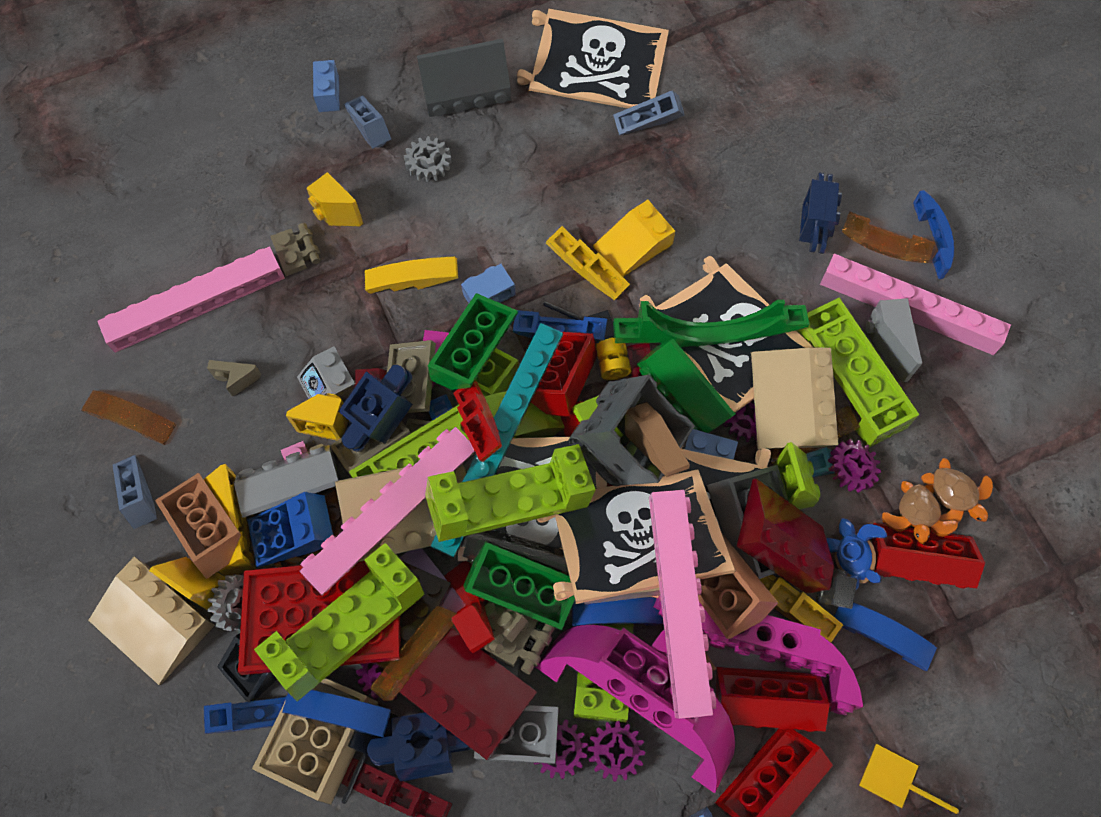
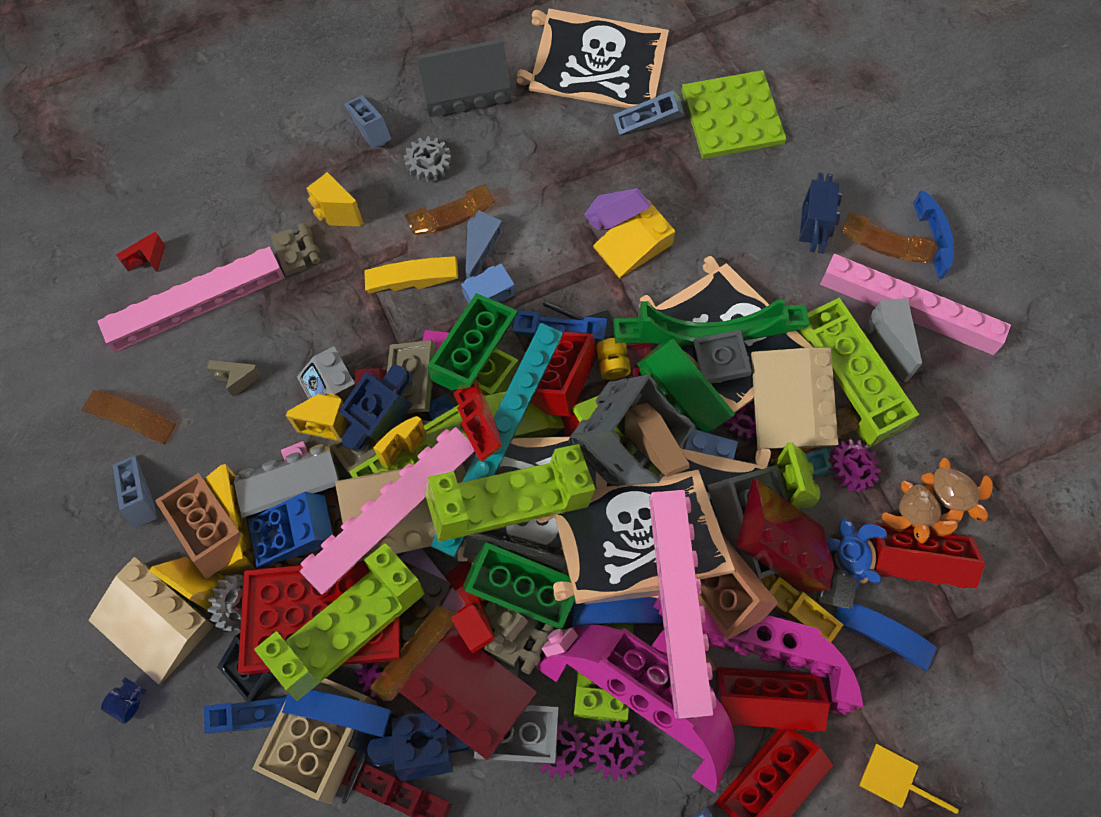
medium blue brick [313,60,340,112] -> none
yellow slope [546,226,630,300] -> none
none -> clear blue piece [101,677,147,724]
none -> red slope [116,231,165,272]
none -> yellow slope [373,416,427,469]
none -> clear orange slope [404,184,495,235]
none -> sand blue slope [466,210,503,279]
none -> bright pink plate [541,628,578,657]
none -> medium lavender slope [584,188,652,230]
none -> lime plate [681,70,786,159]
none -> dark grey plate [693,330,752,384]

